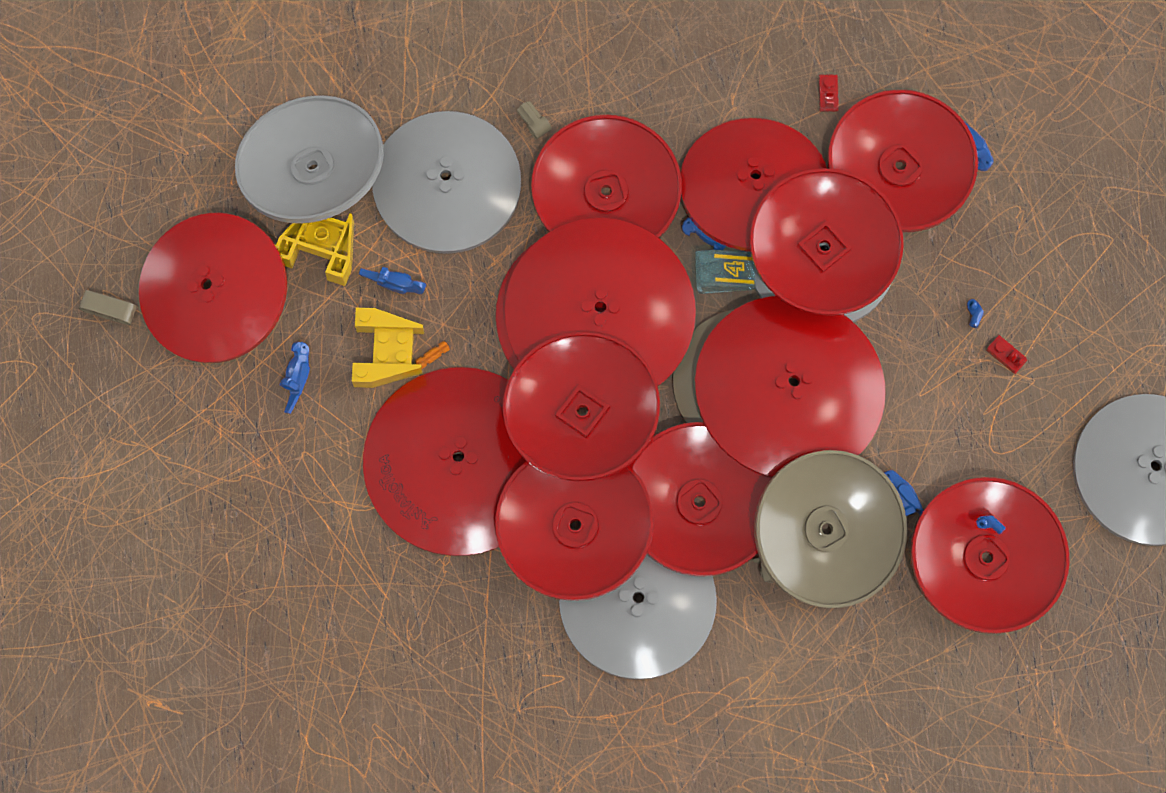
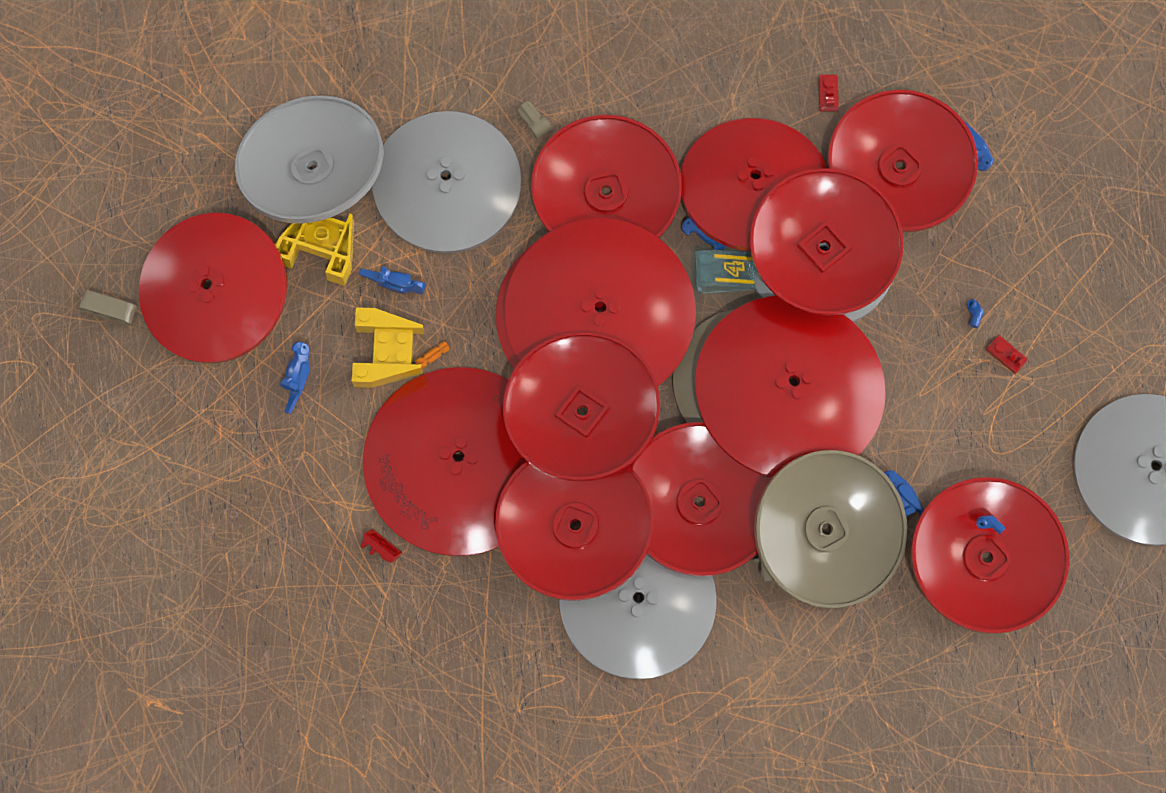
none -> red plate [361,529,403,563]

